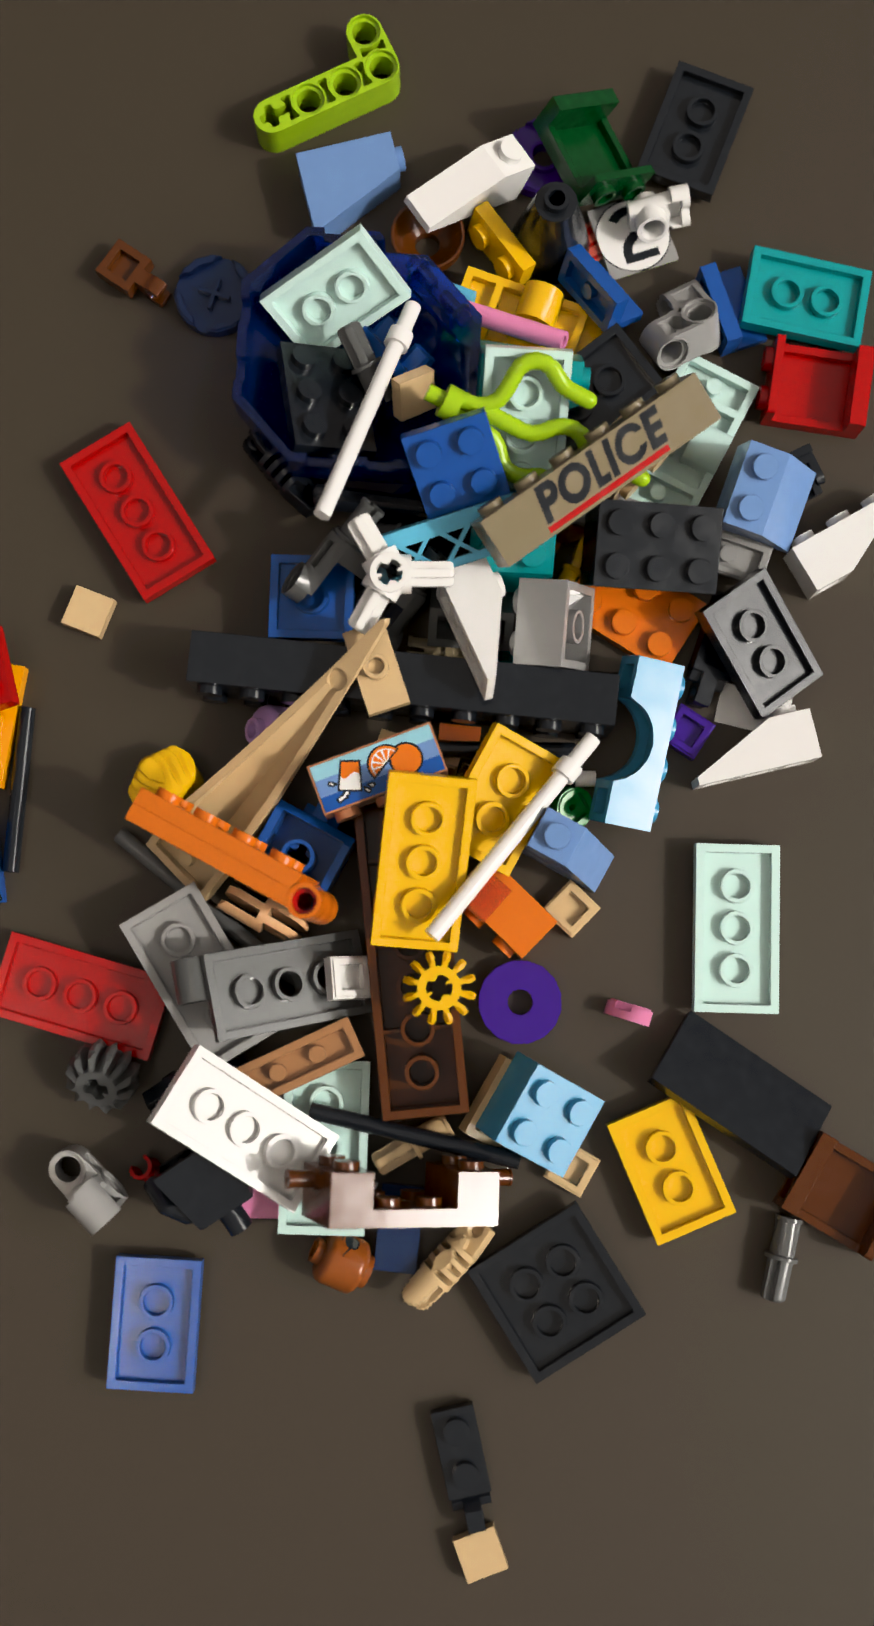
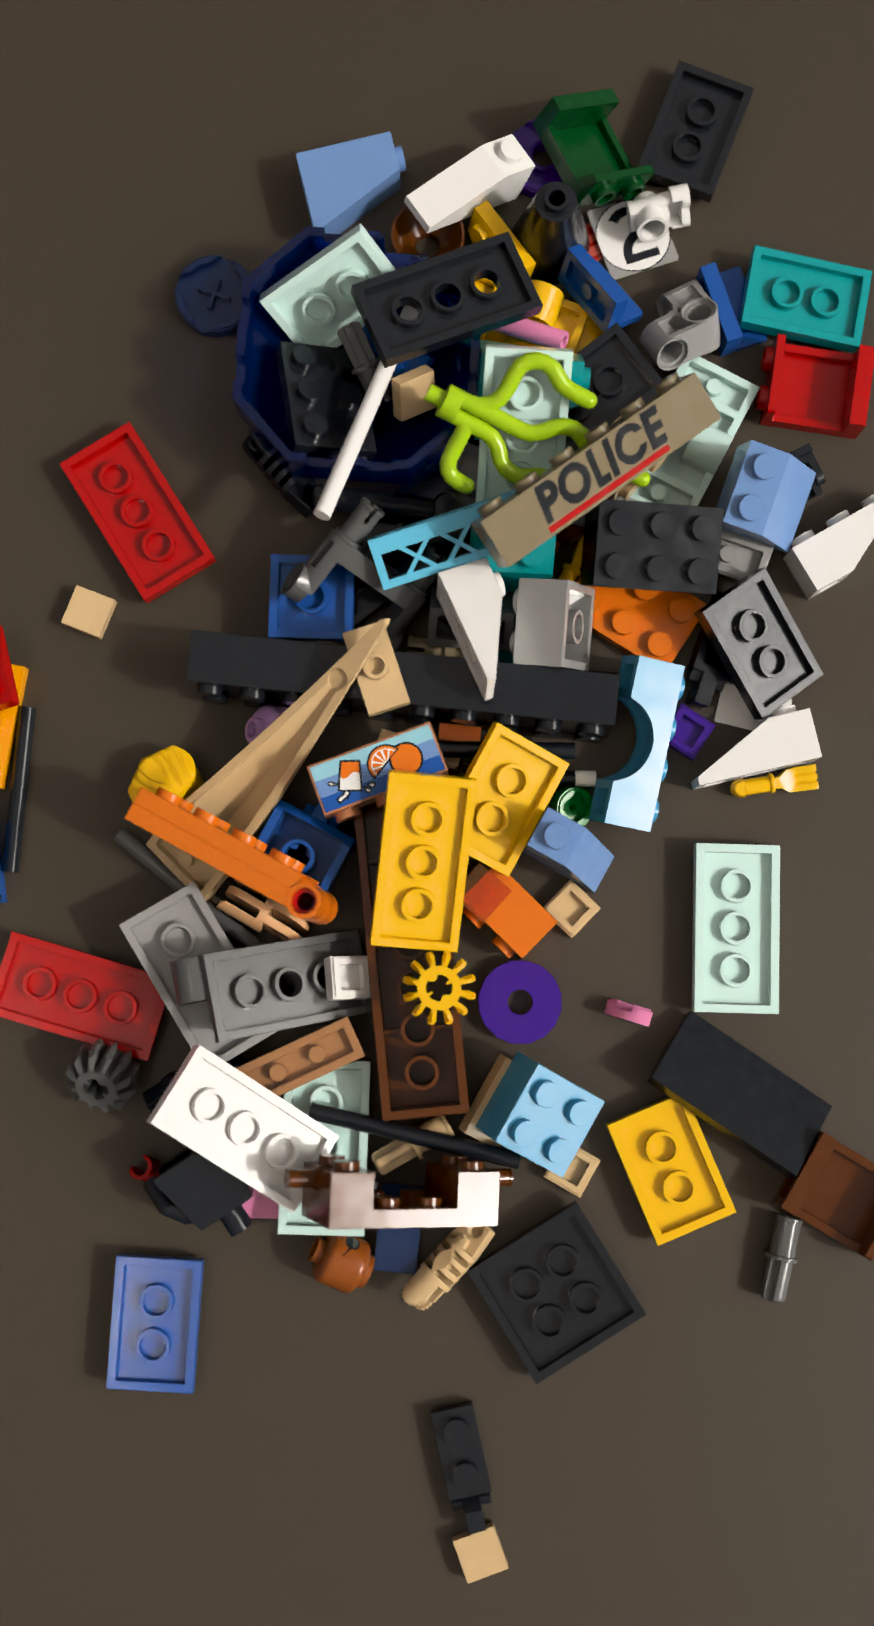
light grey piece [48,1144,129,1236] -> none
reddish brown plate [95,239,172,308] -> none
lime beam [253,14,400,153] -> none
white bush [347,513,454,634] -> none
blue plate [401,407,511,520] -> none
white bar [425,732,600,942] -> none
none -> black plate [351,232,543,368]
none -> yellow piece [730,764,819,798]

